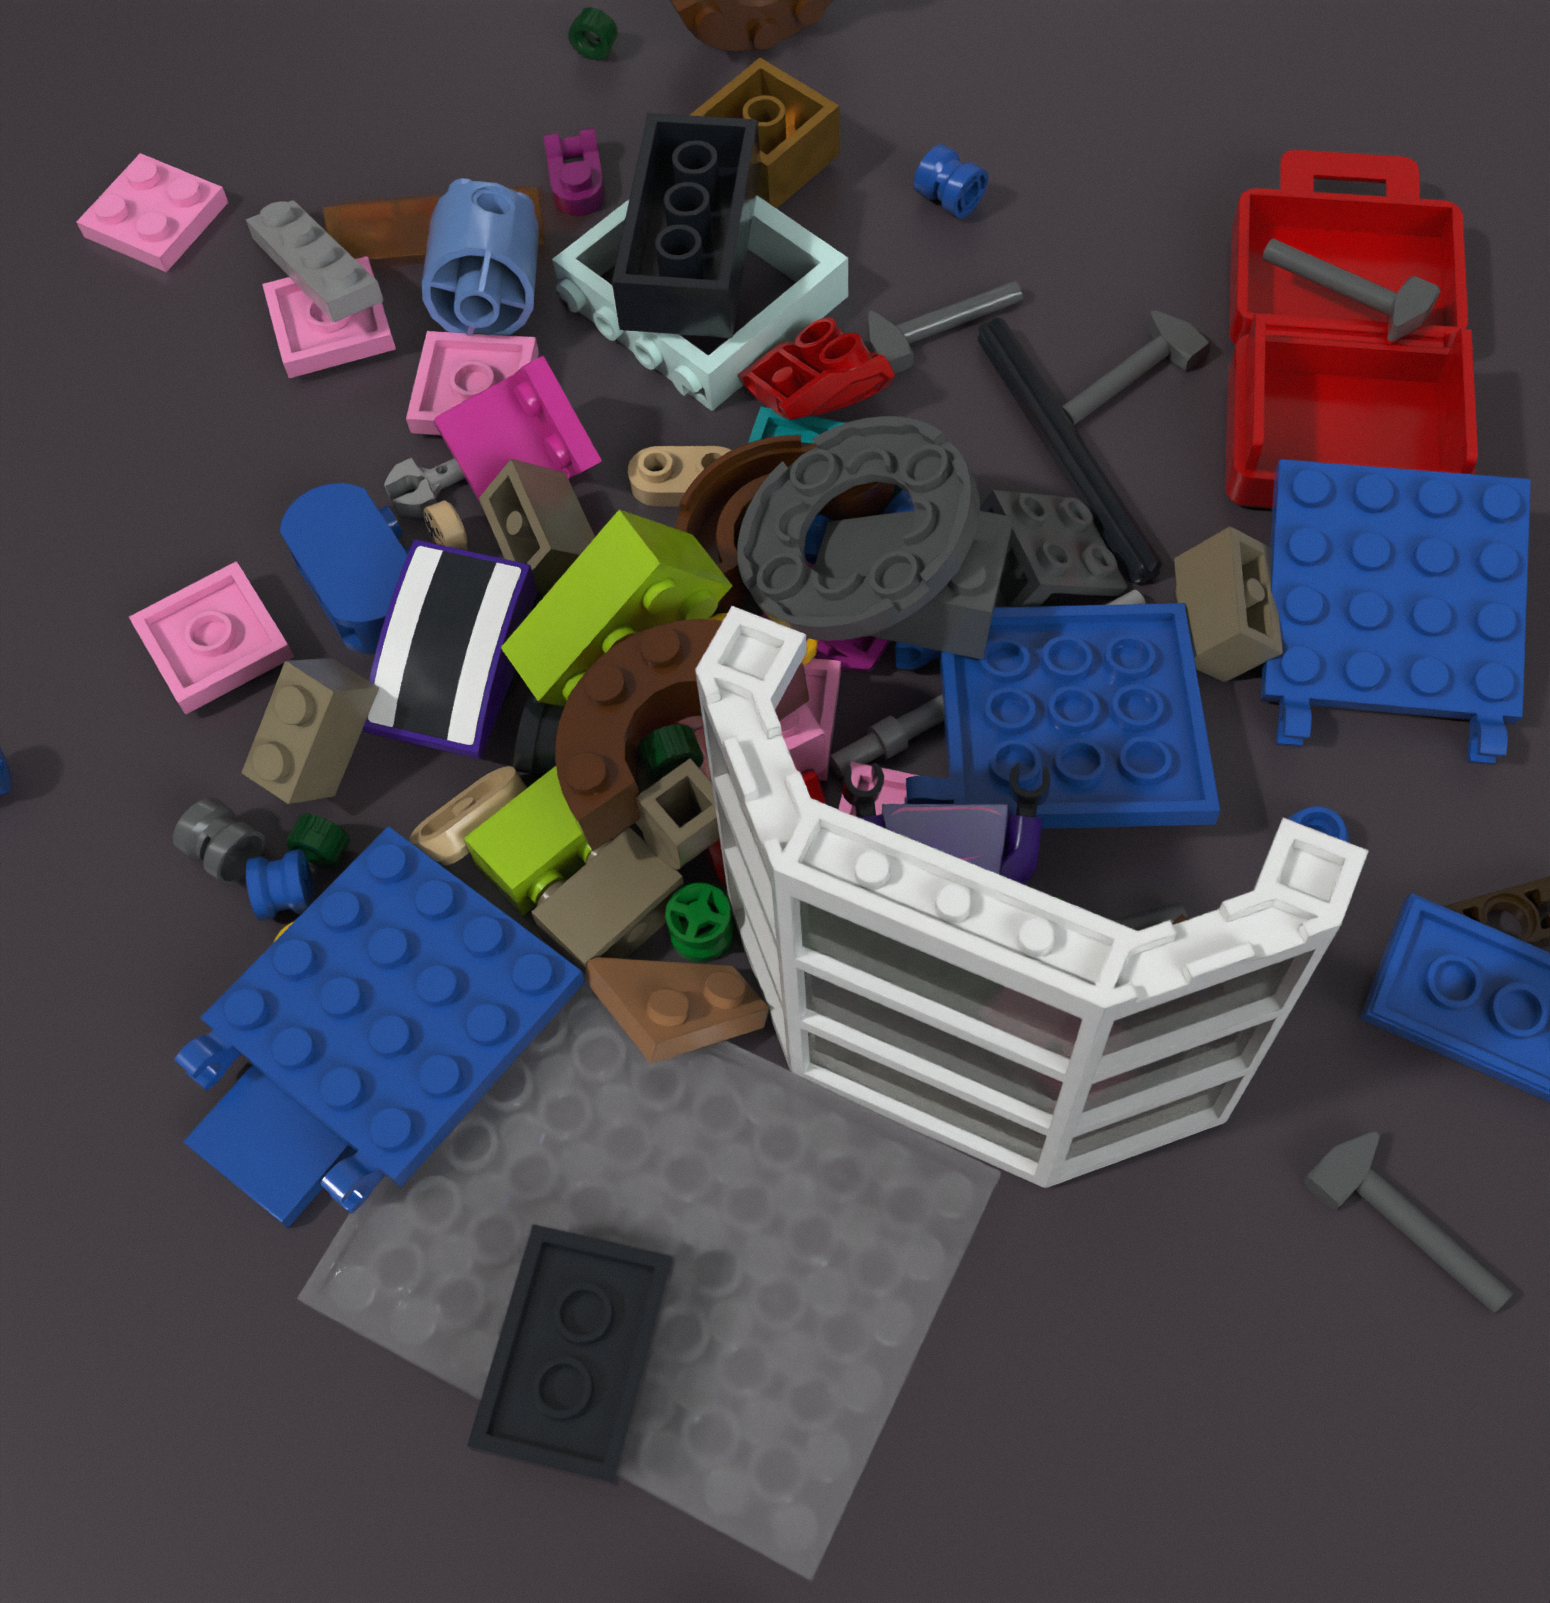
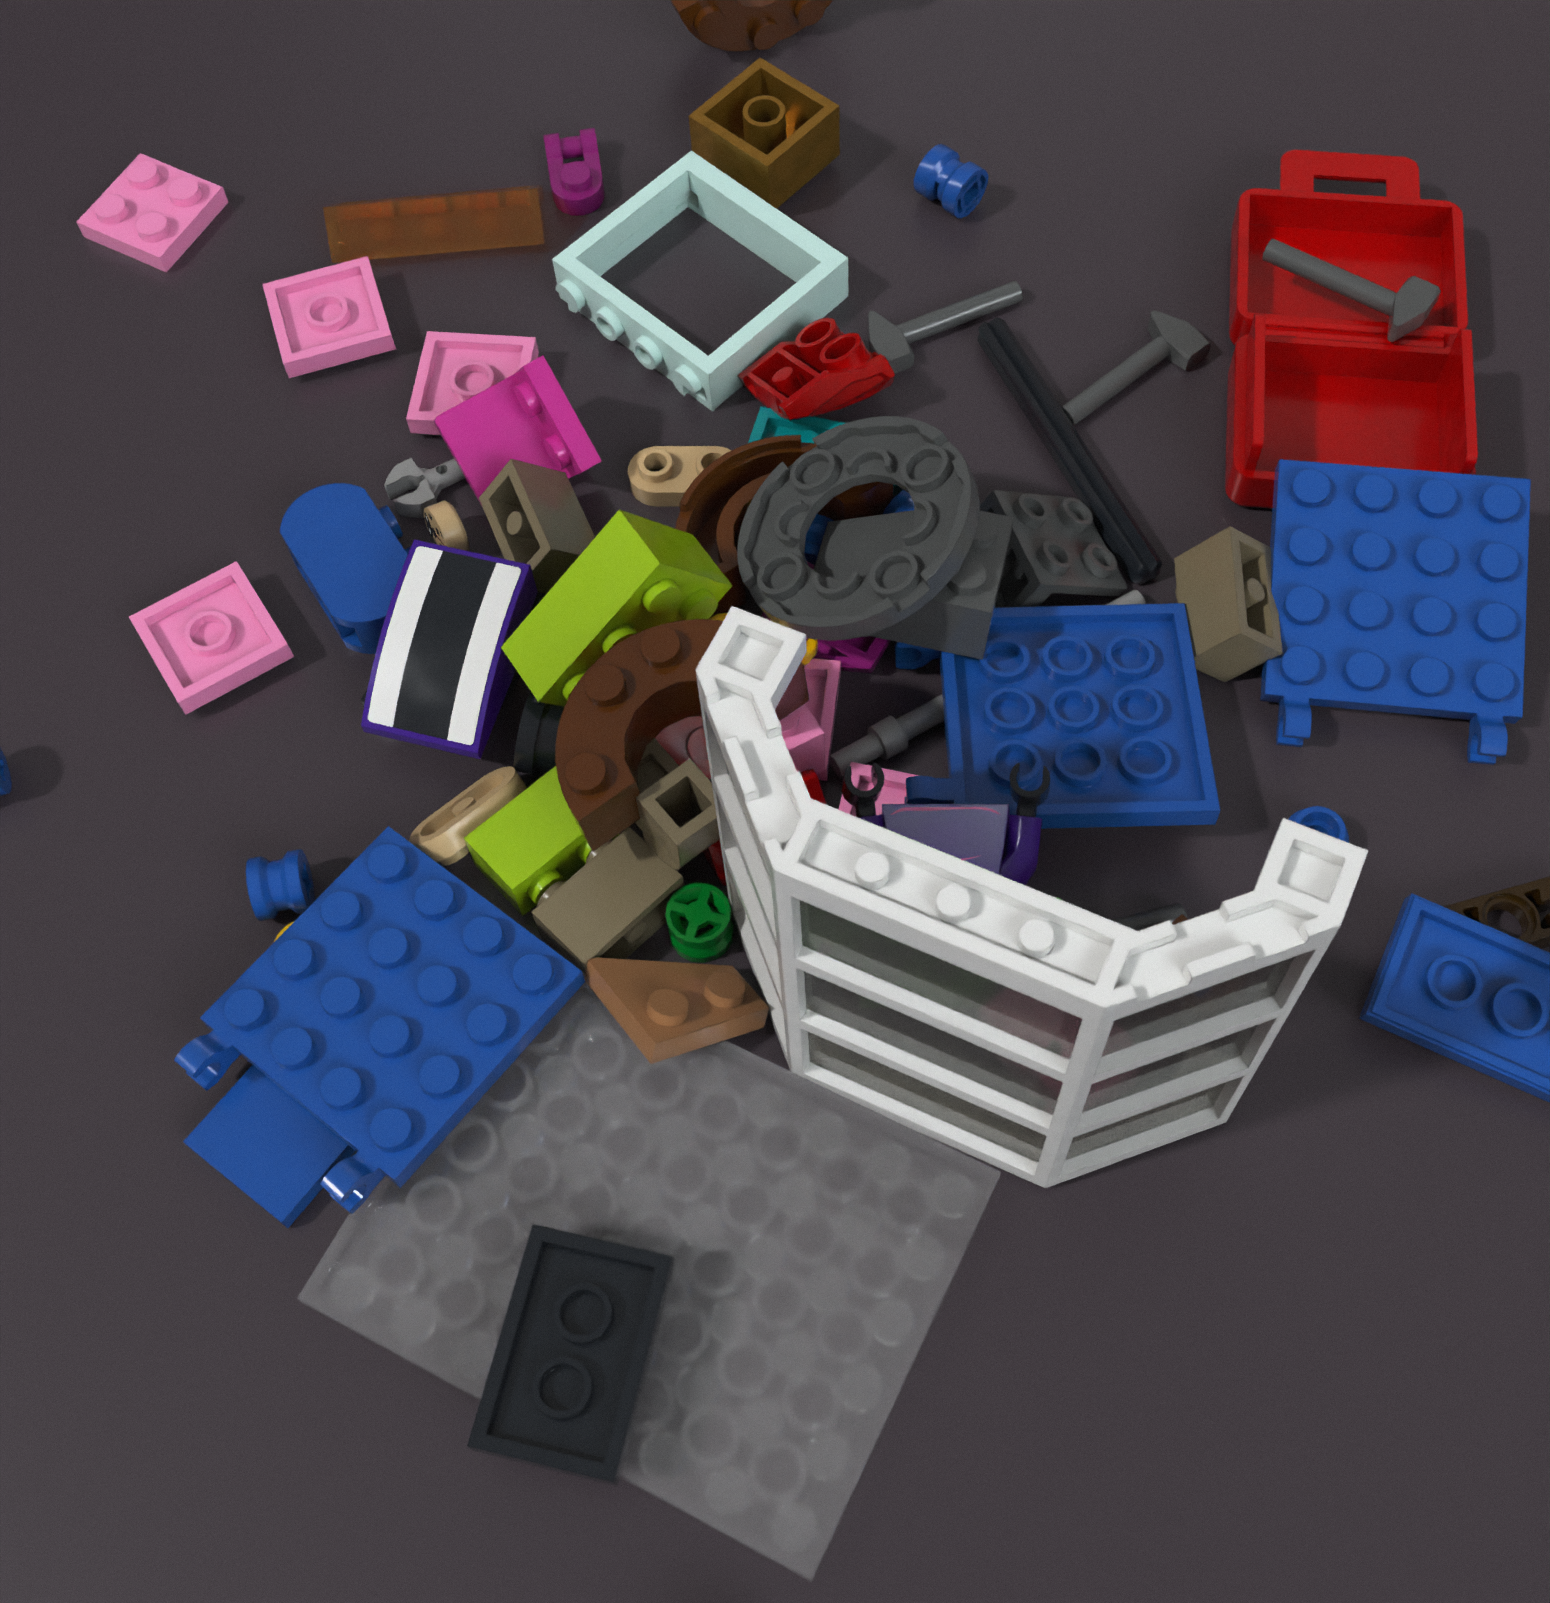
dark grey wheel [173,797,266,885] -> none
dark tan brick [241,658,379,804] -> none
light grey plate [246,200,384,323] -> none
dark green axle [286,813,351,869] -> none
medium blue cylinder [422,178,539,336] -> none
dark green axle [568,7,618,61] -> none
black brick [612,113,761,338] -> none
dark green axle [637,724,704,782] -> none
dark grey piece [1302,1131,1513,1314] -> none

